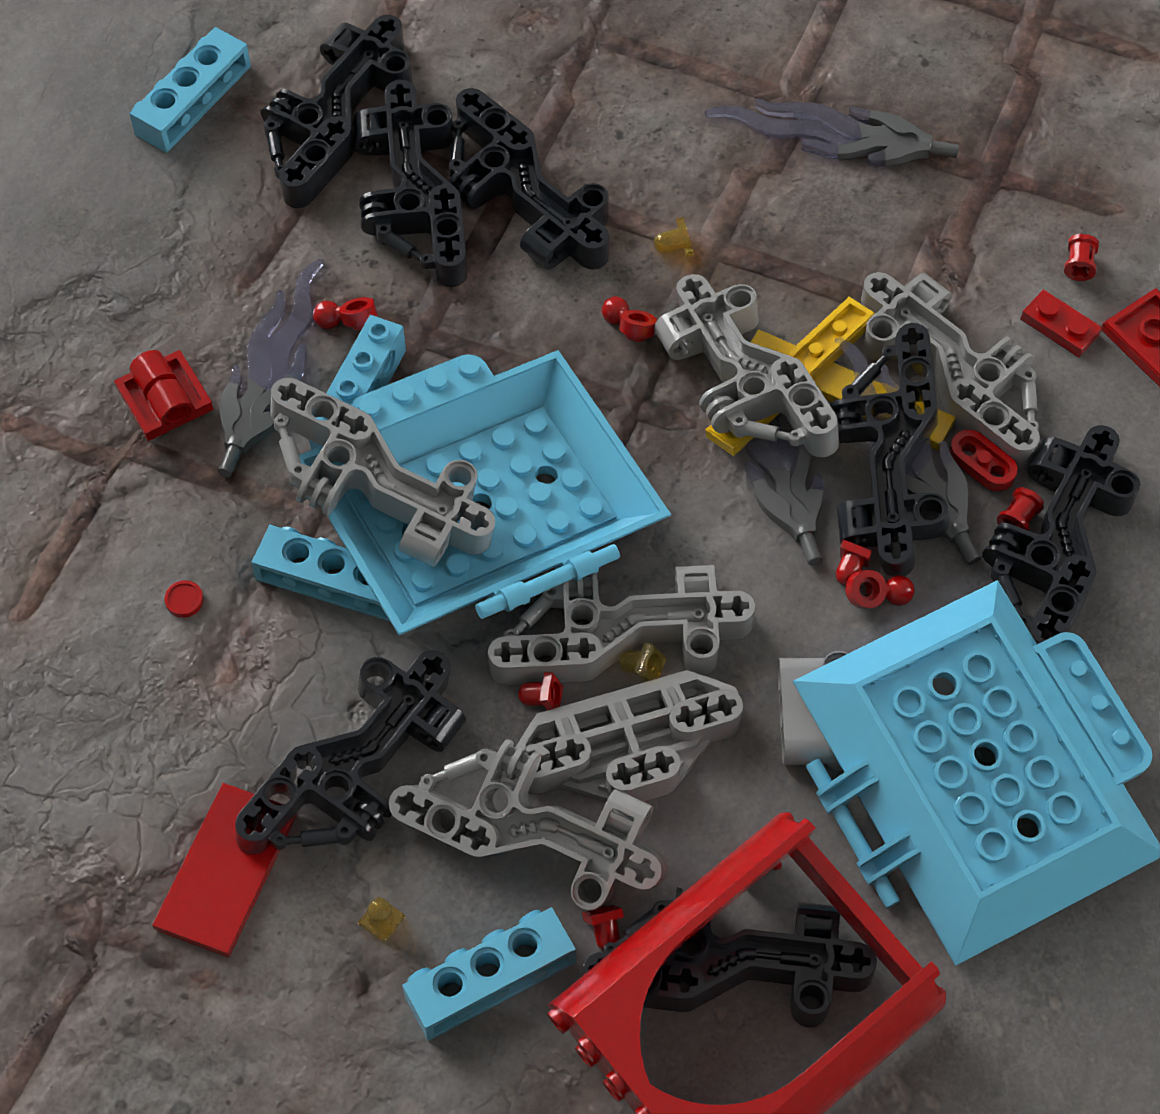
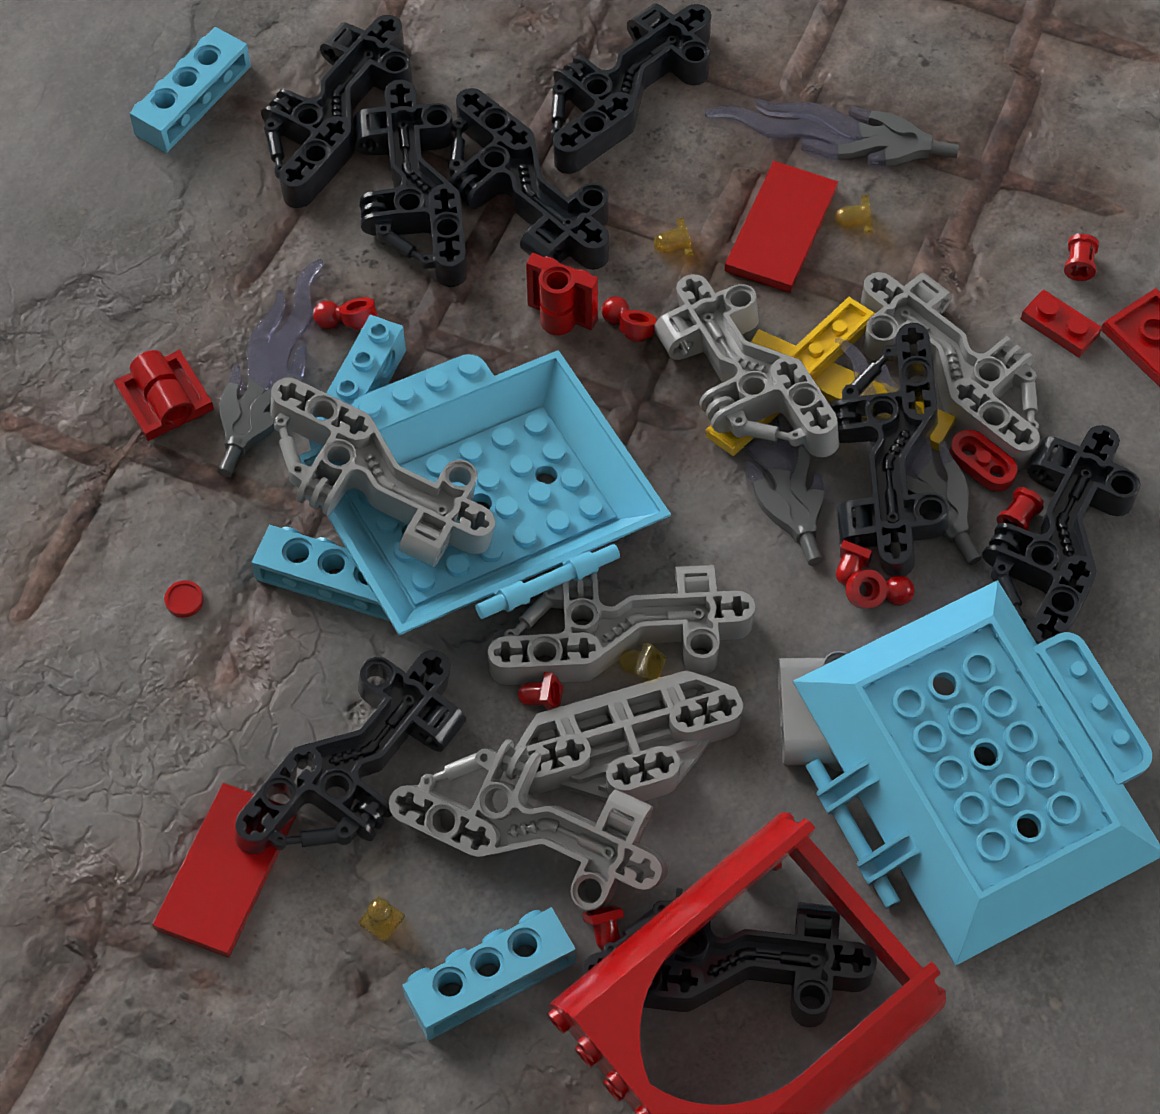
none -> red plate [526,252,598,335]
none -> black beam [551,3,712,174]
none -> red tile [724,160,838,293]
none -> clear yellow piece [835,194,873,234]

